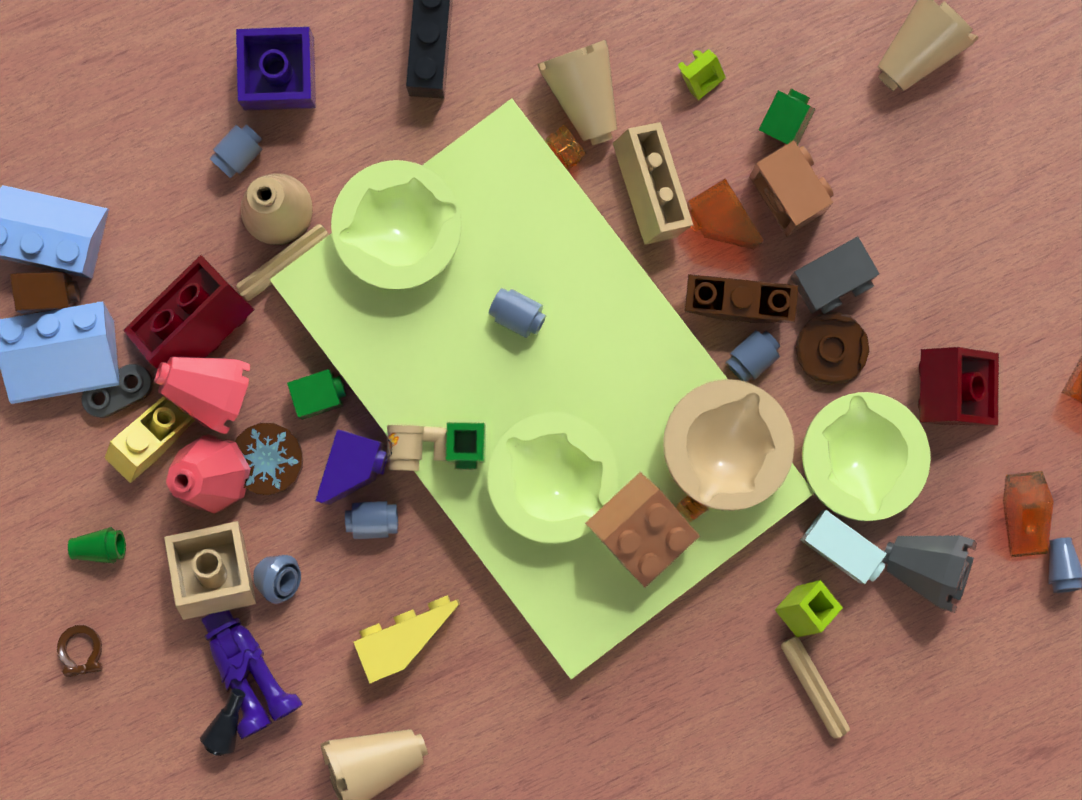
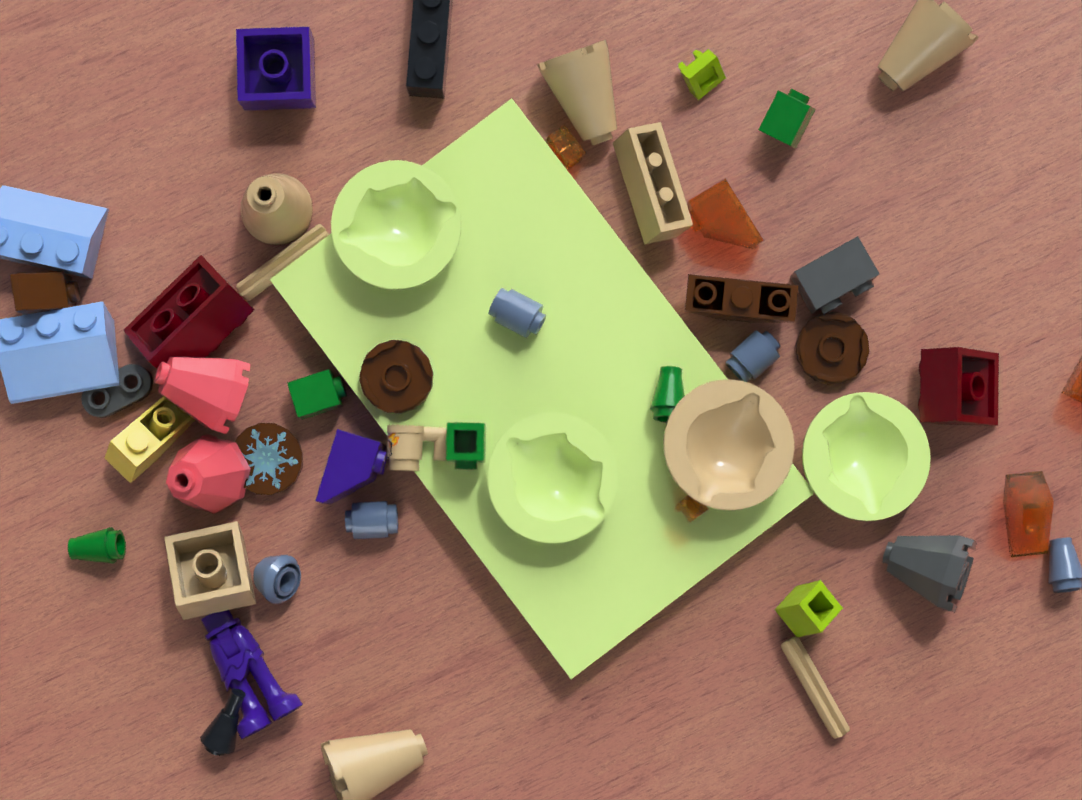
reddish brown piece [57,625,103,677] -> none
sand blue brick [210,124,263,178] -> none
light yellow slope [353,595,460,683] -> none
nougat brick [585,472,700,587] -> none
nougat brick [749,140,834,237] -> none
light aqua brick [800,510,886,584] -> none
none -> reddish brown tile [359,340,434,414]
none -> green cone [650,366,685,423]

